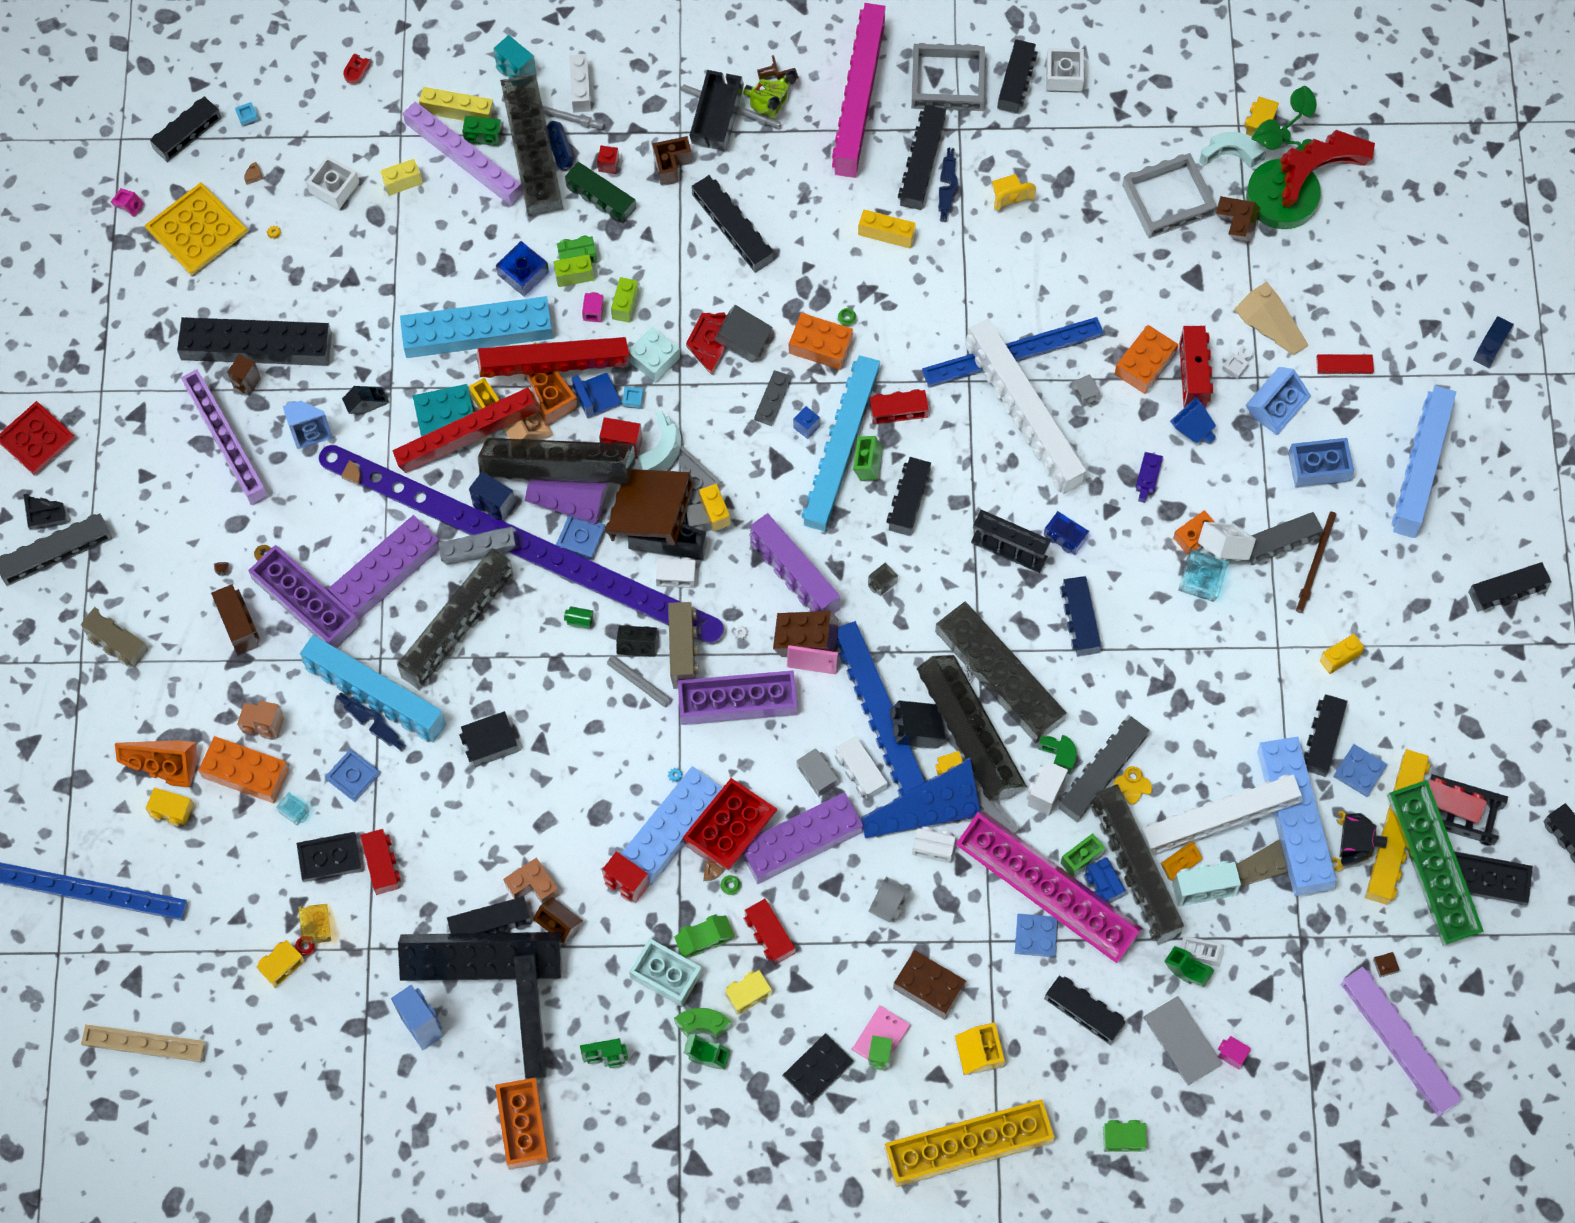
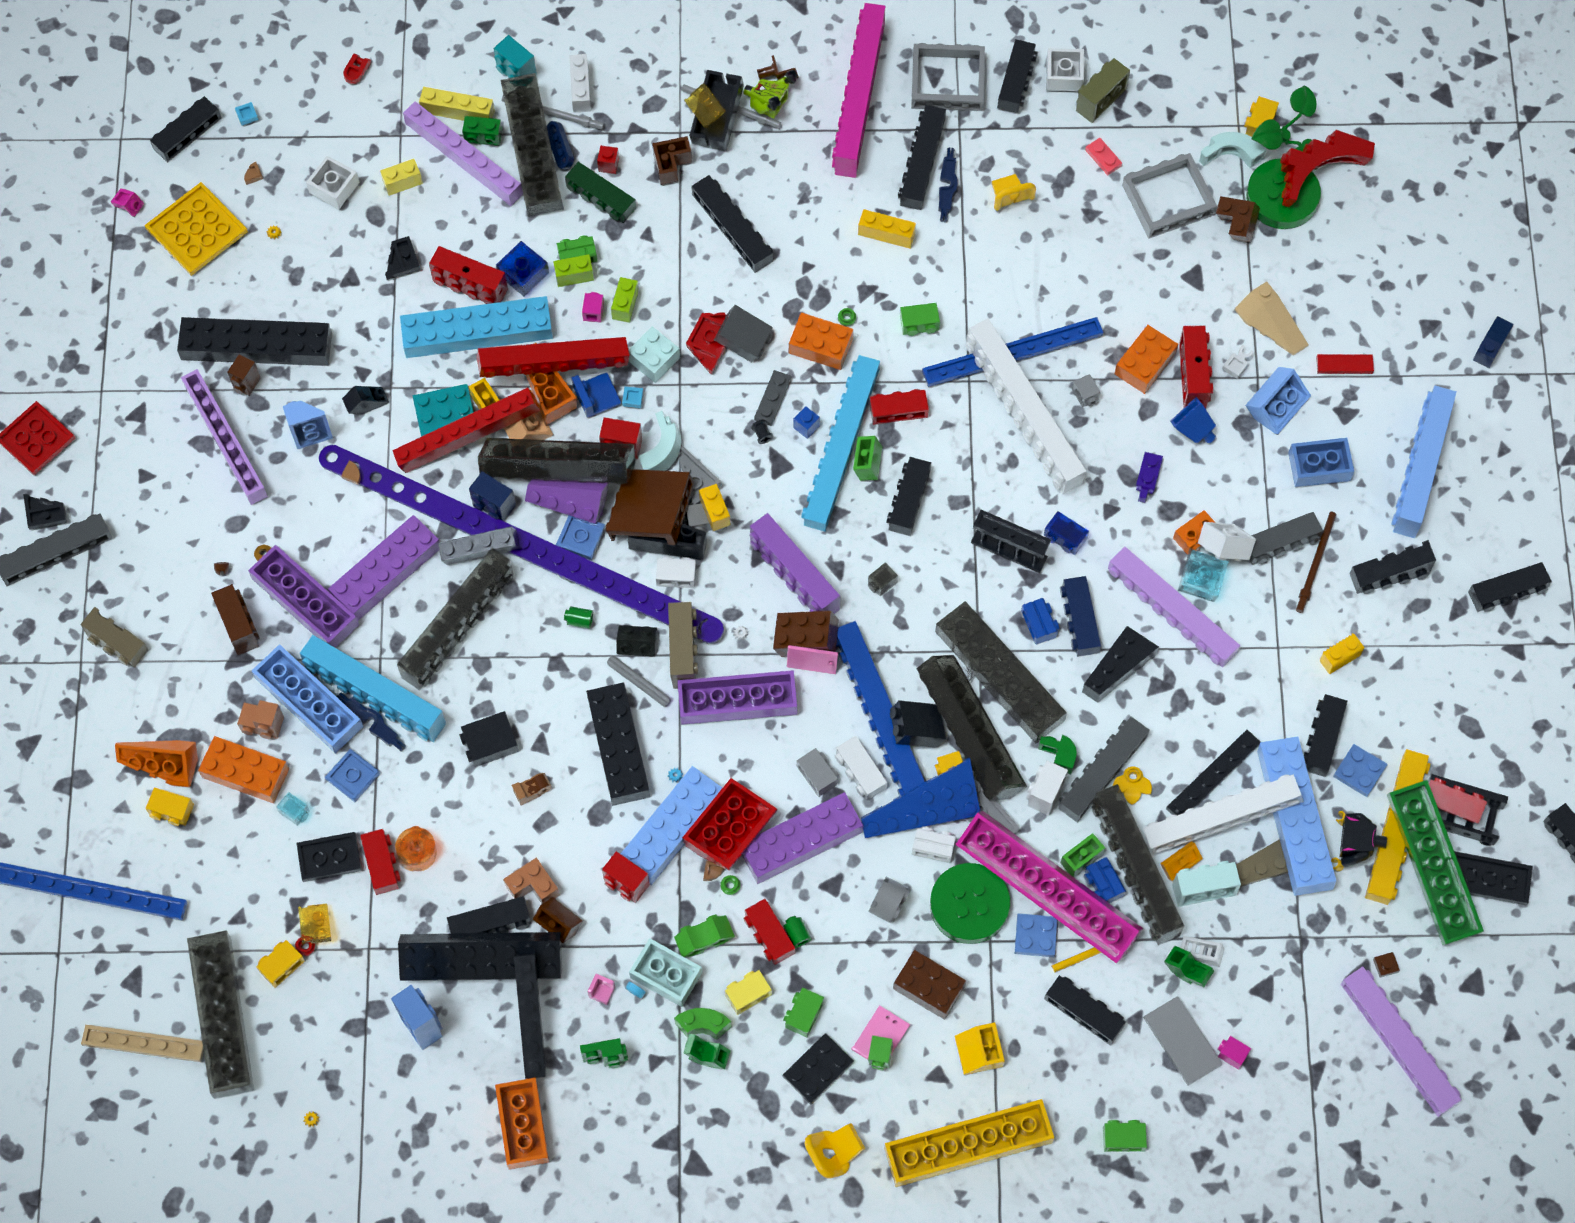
none -> clear smoke brick [187,930,255,1099]
none -> light blue brick [252,644,363,754]
none -> yellow piece [303,1111,319,1127]
none -> black wing [385,236,420,280]
none -> clear orange brick [395,826,437,871]
none -> red brick [429,246,508,304]
none -> medium nougat leg [511,773,552,806]
none -> black brick [586,682,650,806]
none -> bright pink panel [588,974,615,1005]
none -> medium azure tile [625,981,646,998]
none -> clear yellow plate [684,83,726,128]
none -> black bush [751,419,774,444]
none -> green brick [783,916,812,948]
none -> bright green brick [783,987,824,1038]
none -> yellow piece [804,1123,865,1179]
none -> bright green brick [900,302,940,336]
none -> green brick [930,863,1010,944]
none -> blue brick [1021,598,1059,645]
none -> yellow bar [1051,947,1102,973]
none -> olive brick [1076,58,1130,123]
none -> black wedge [1082,626,1159,703]
none -> coral plate [1085,138,1122,176]
none -> lavender brick [1108,546,1240,668]
none -> black plate [1166,730,1260,815]
none -> black wedge [1349,540,1436,594]

